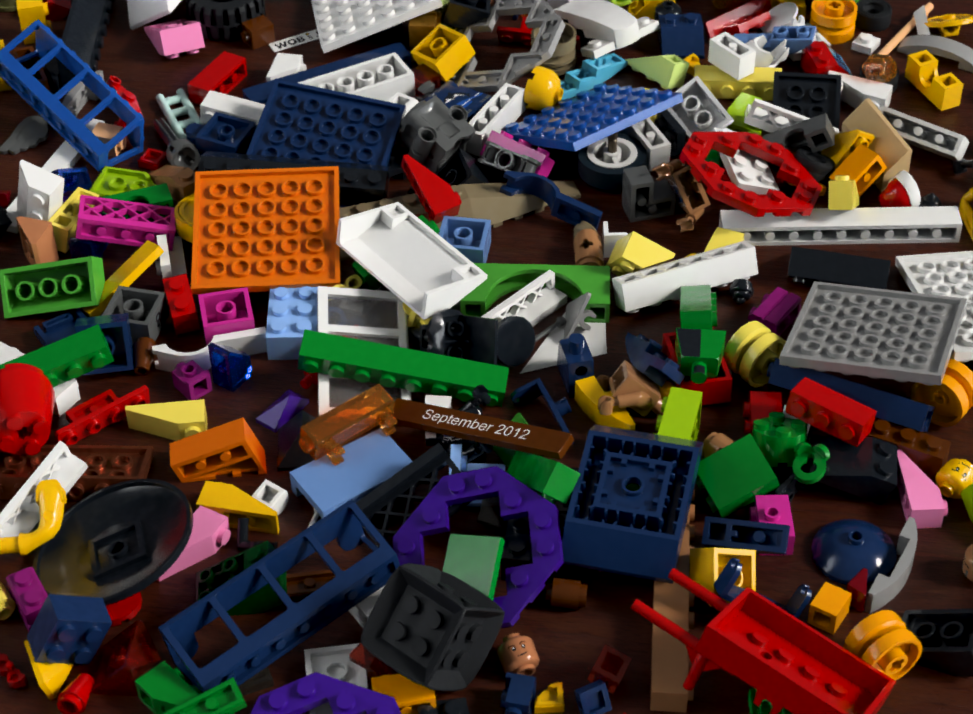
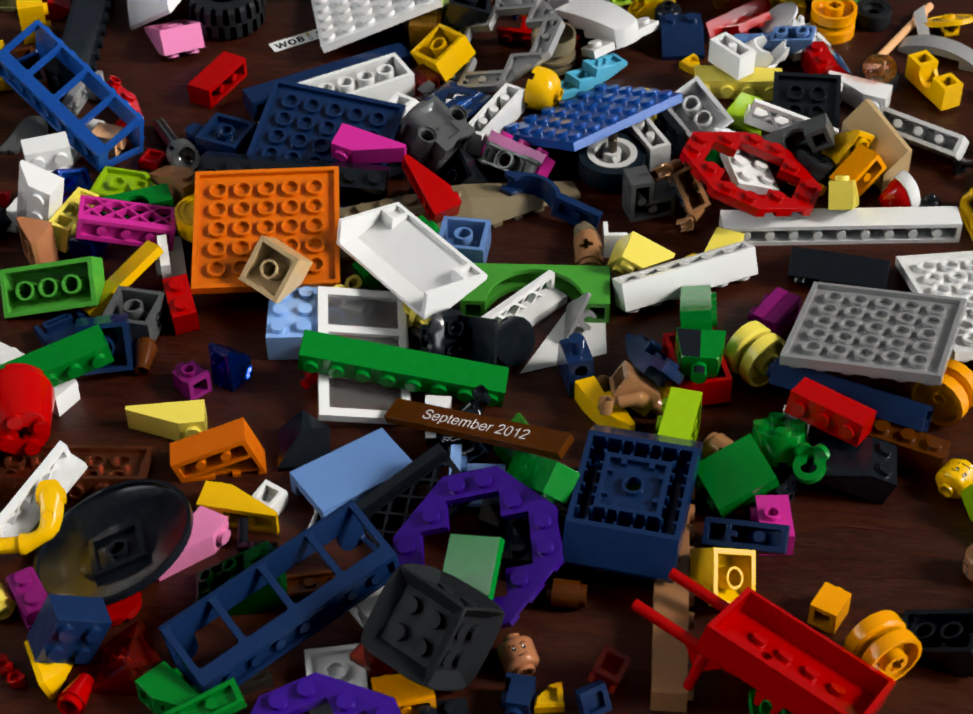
red bracket [55,385,150,445] -> none
white piece [152,327,267,372] -> none
light aqua bar [155,88,204,139] -> none
dark pink brick [198,287,255,346] -> none
white brick [200,90,265,126] -> none
reddish brown brick [241,15,275,50] -> none
dark purple slope [255,389,309,433] -> none
white slope [266,53,306,82] -> none
clear orange brick [299,384,397,466] -> none
dark blue piece [510,378,574,445] -> none
dark grey hinge [534,316,566,347] -> none
yellowish green slope [625,55,690,90] -> none
dark blue piece [714,558,812,618] -> none
black plate [729,279,754,305] -> none
red slope [743,391,783,436] -> none
dark blue dish [811,519,897,586] -> none
dark red slope [846,568,868,613] -> none
white plate [851,32,881,56] -> none
light grey slope [865,517,918,613] -> none
bright pink slope [897,450,948,529] -> none
none -> white brick [20,131,74,170]
none -> tan slope [238,235,313,303]
none -> dark pink slope [331,123,407,164]

